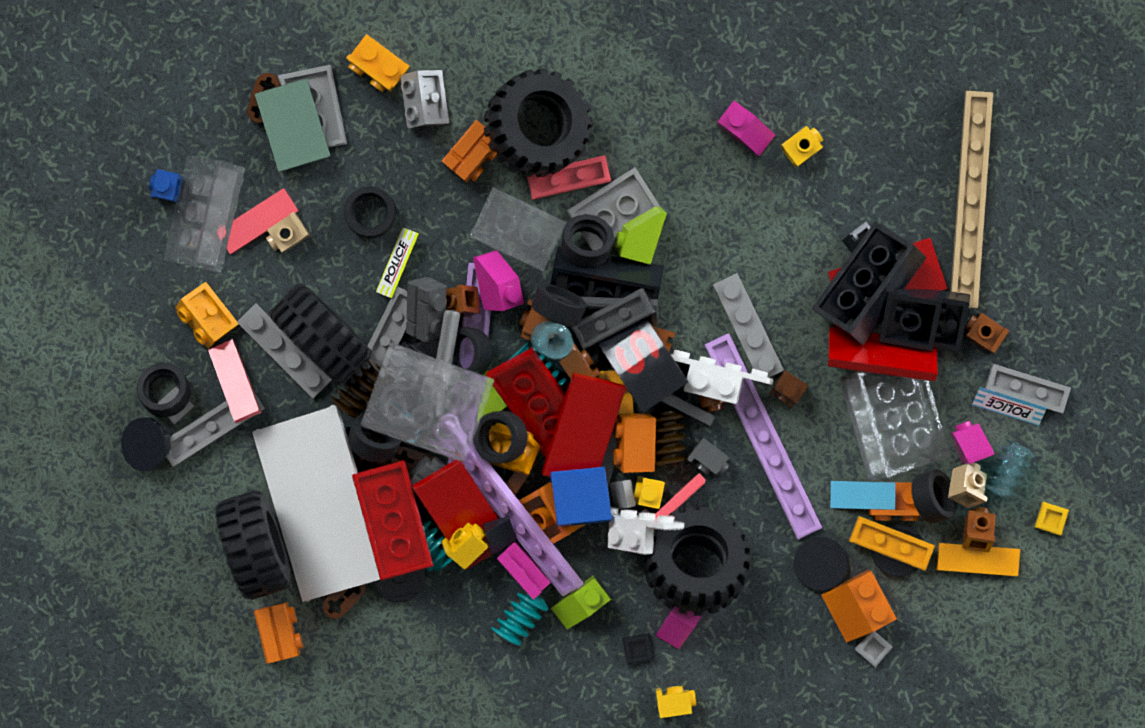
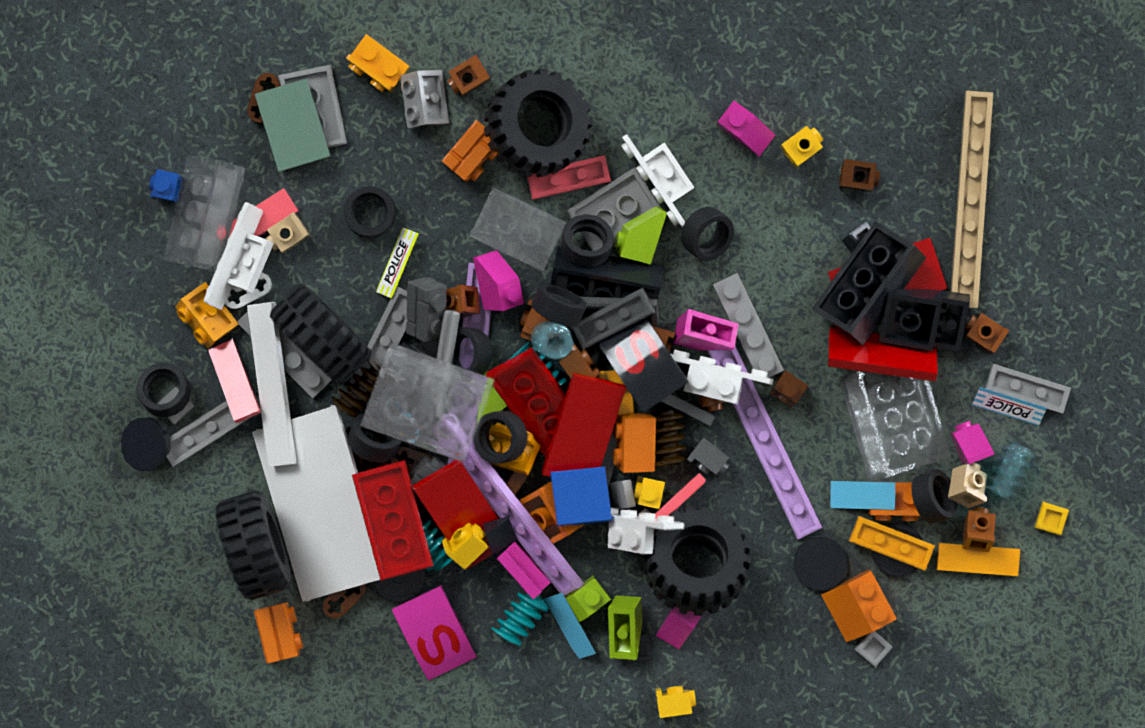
none -> white bracket [204,202,274,310]
none -> white beam [225,273,272,309]
none -> white tile [247,302,297,467]
none -> dark pink slope [391,585,477,681]
none -> dark orange brick [447,55,491,97]
none -> medium azure sticker [545,593,596,659]
none -> lime slope [608,595,642,660]
none -> white bracket [621,134,694,228]
none -> dark pink slope [673,309,738,351]
none -> black tyre [681,206,734,261]
none -> reddish brown brick [838,159,880,192]

